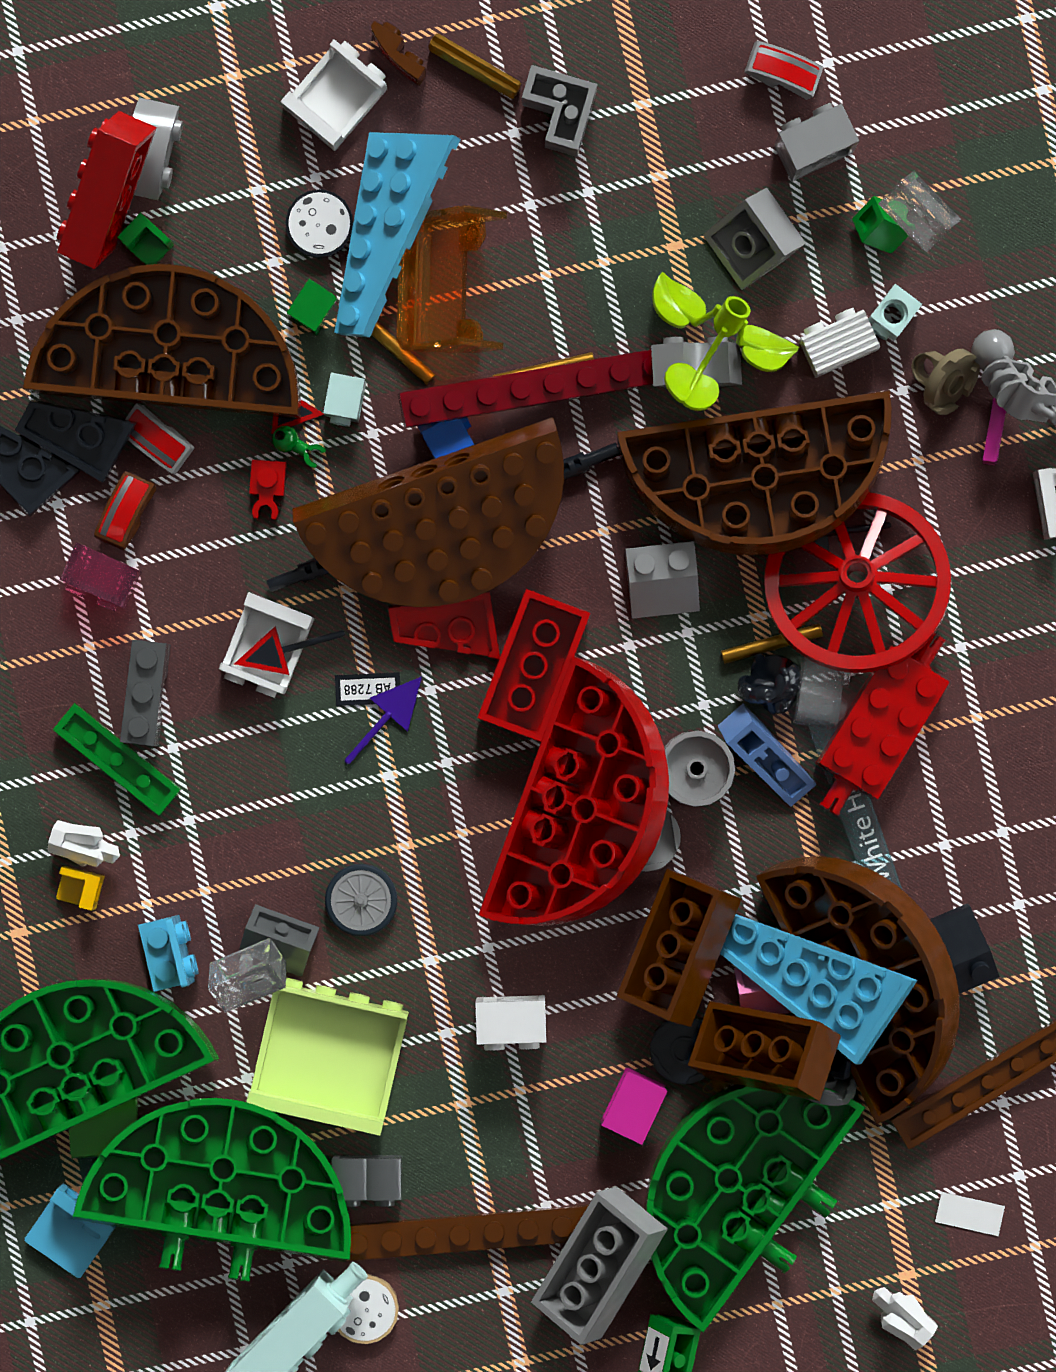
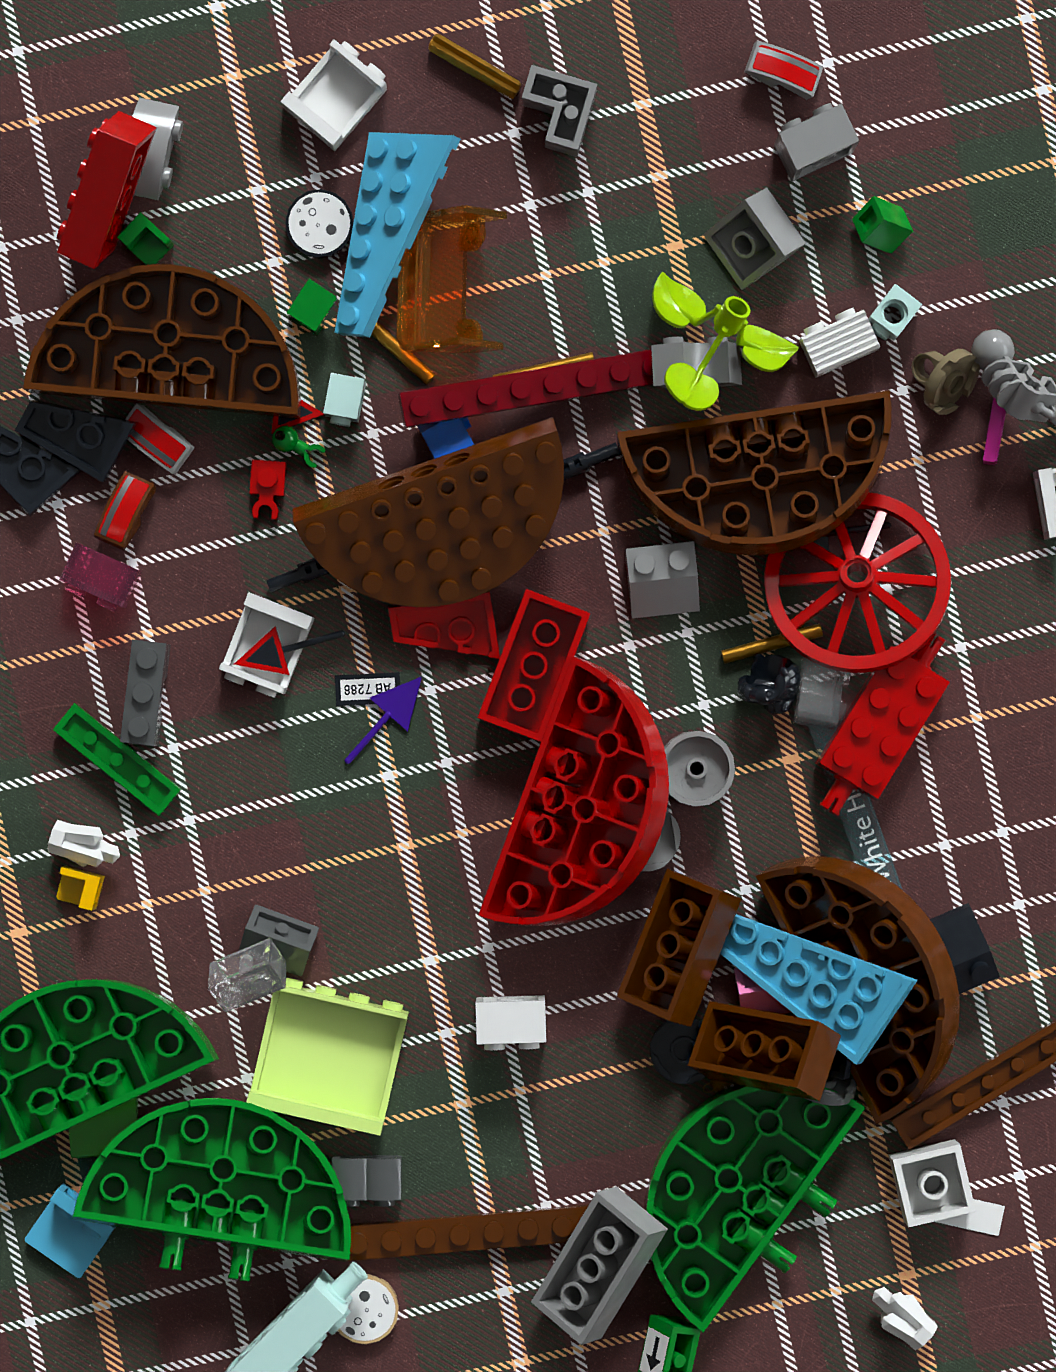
medium azure bracket [138,915,199,992] -> none
light grey wheel [325,864,397,936] -> none
reddish brown slope [371,21,426,86] -> none
dark pink piece [601,1068,667,1145] -> none
medium blue slope [718,704,816,807] -> none
clear brick [878,171,962,252] -> none
none -> white brick [888,1139,976,1227]

